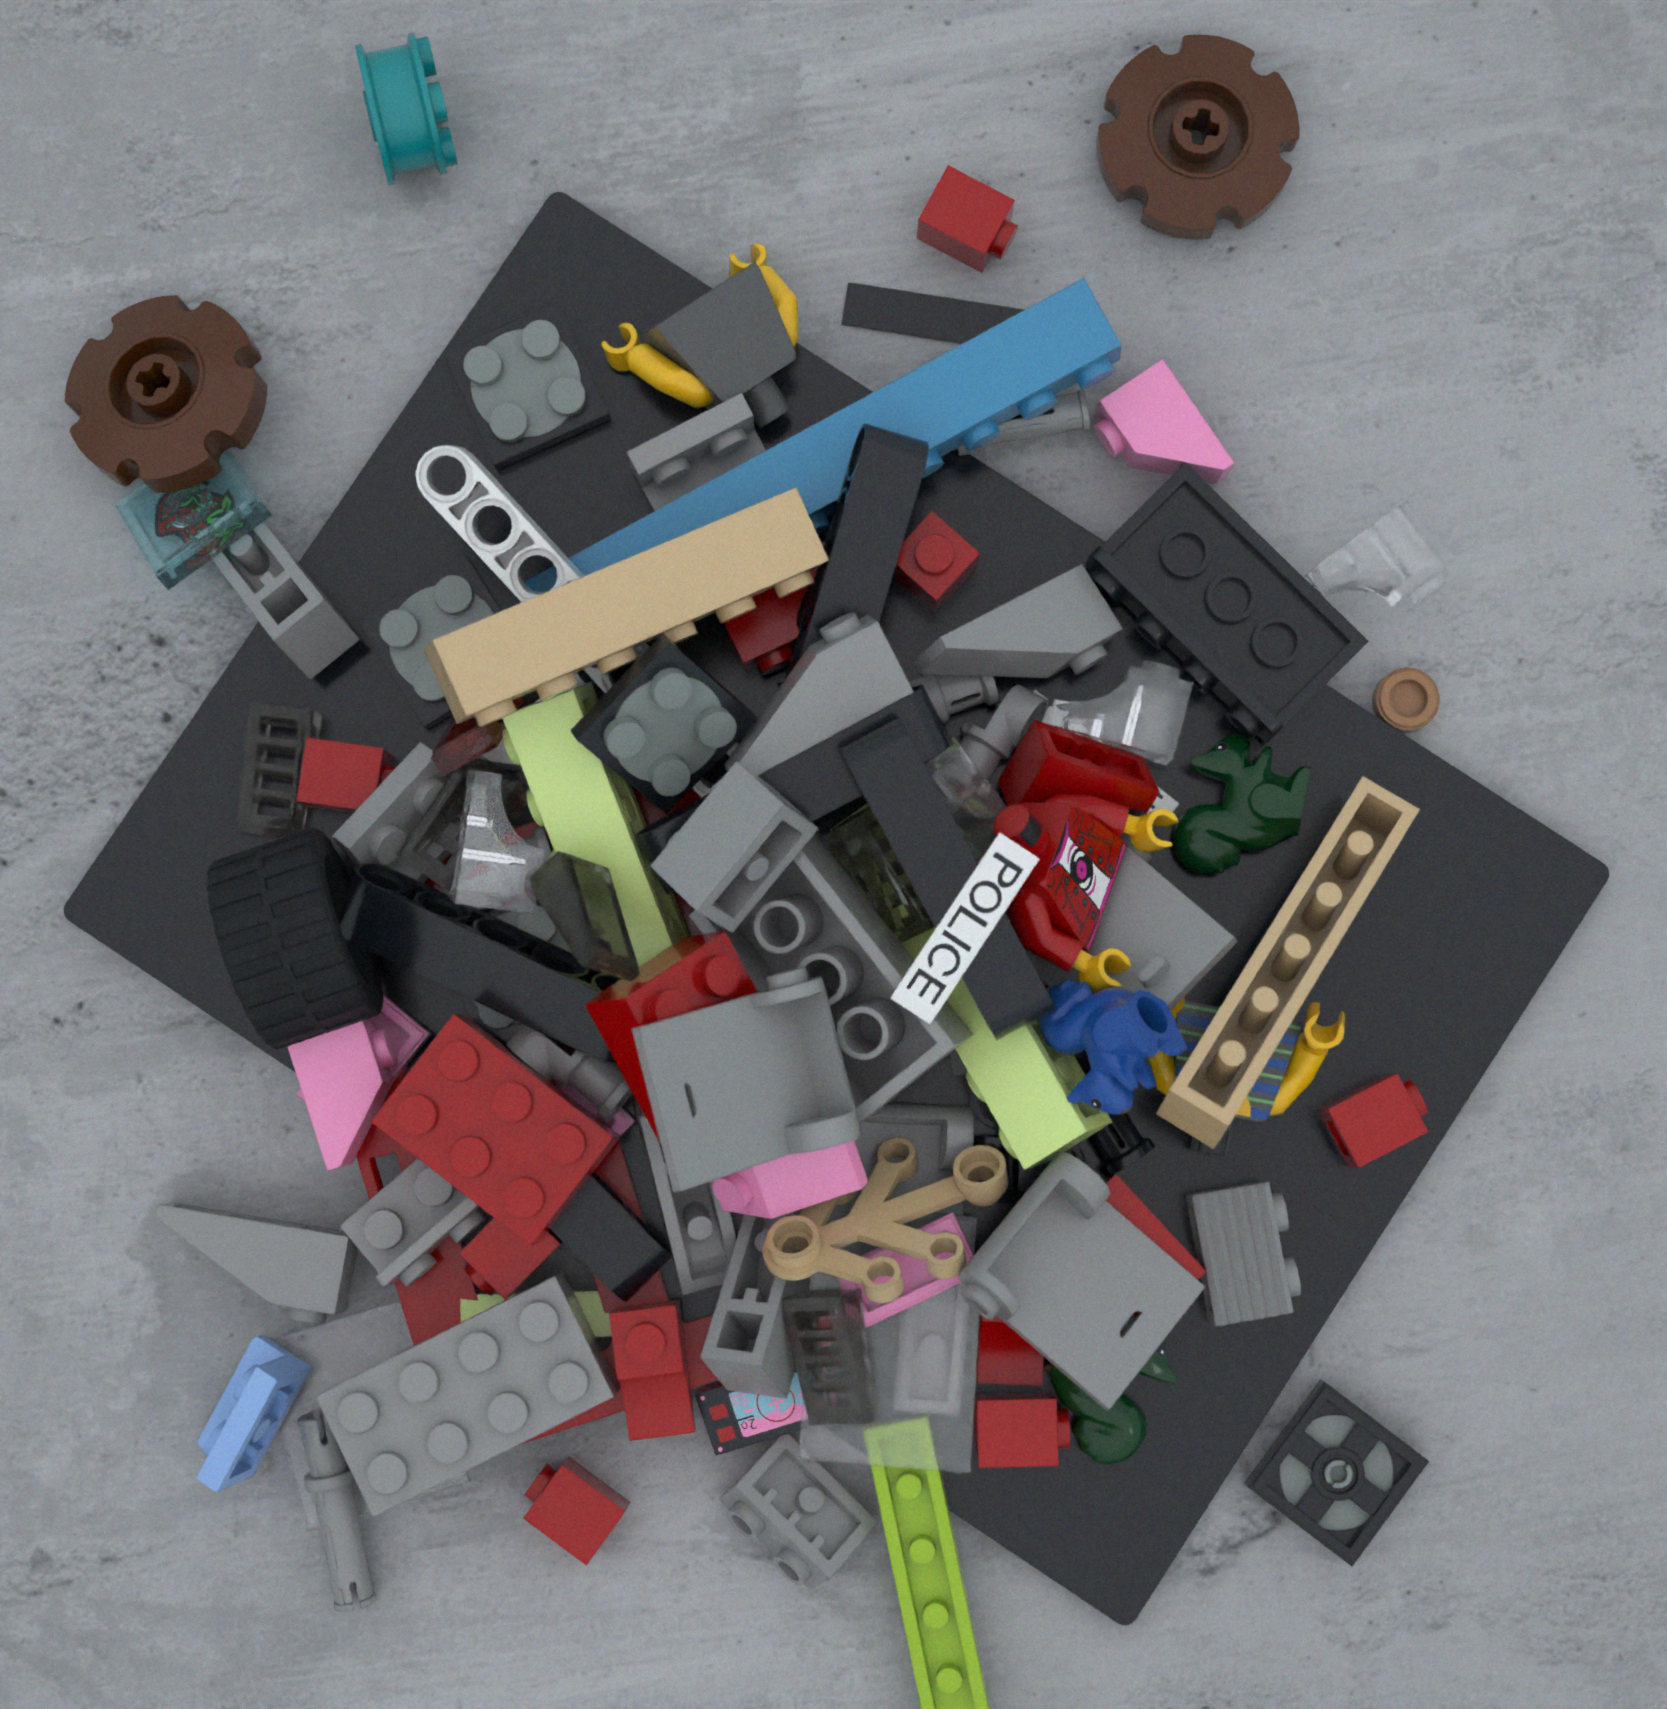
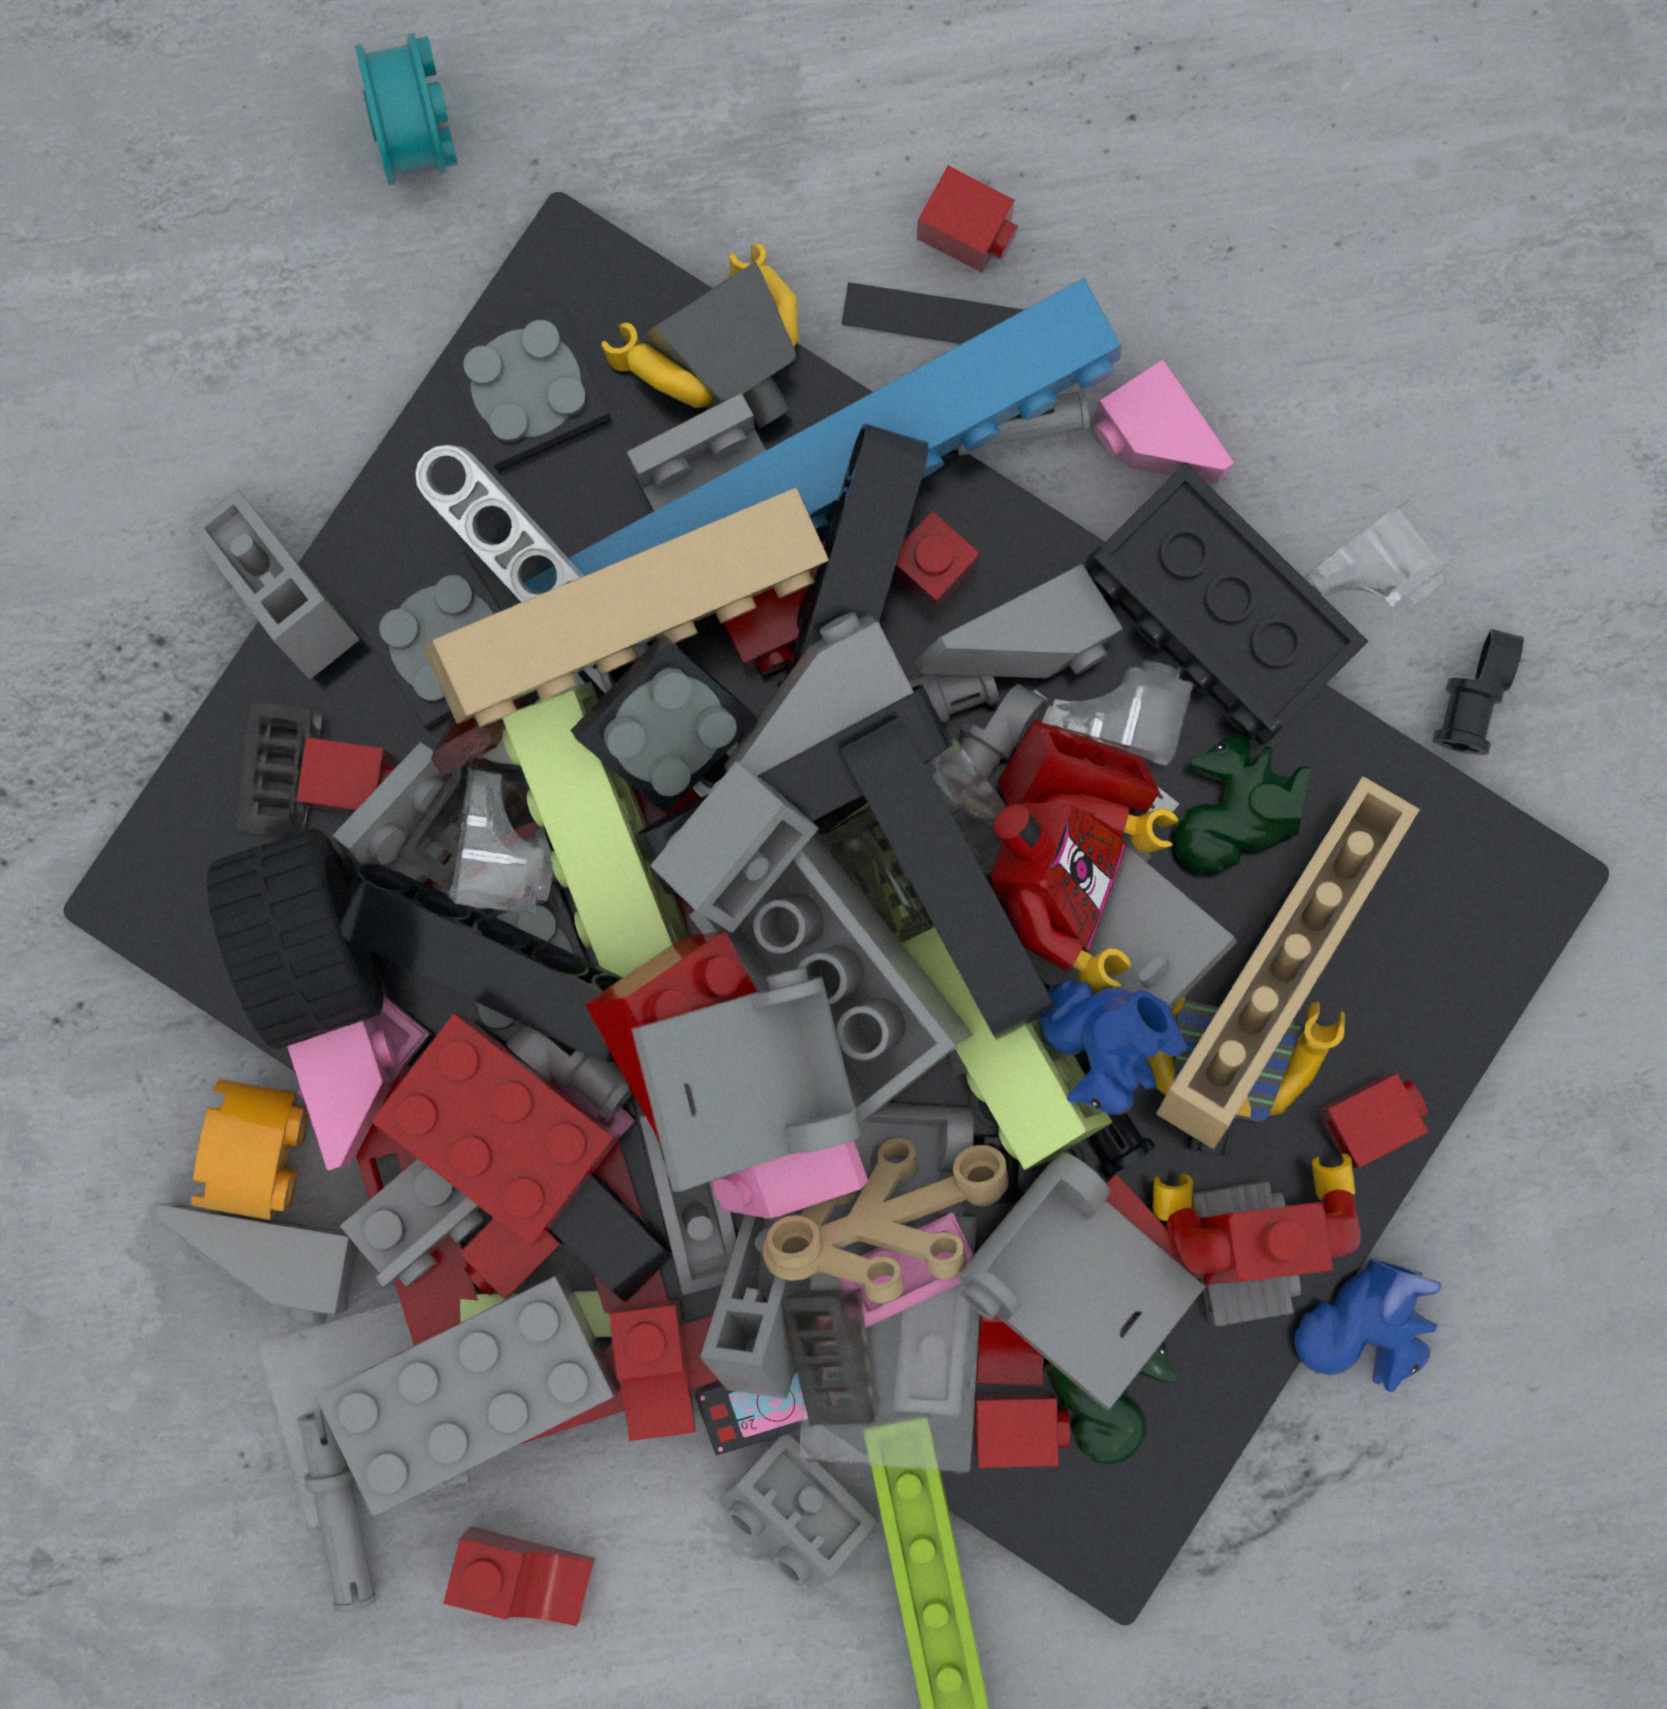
reddish brown piece [65,295,268,493] -> none
clear light blue tile [115,448,272,590] -> none
light blue bracket [196,1335,312,1493] -> none
red brick [523,1456,631,1566] -> none
clear smoke slope [530,851,640,982] -> none
white sticker [890,832,1039,1024] -> none
reddish brown piece [1096,35,1300,240] -> none
black piece [1244,1379,1429,1566] -> none
medium nougat tile [1372,667,1440,733] -> none
none -> light orange brick [191,1078,309,1220]
none -> red arch [443,1526,595,1627]
none -> red torso [1152,1154,1361,1285]
none -> blue animal [1294,1258,1442,1392]
none -> black connector [1432,629,1524,755]

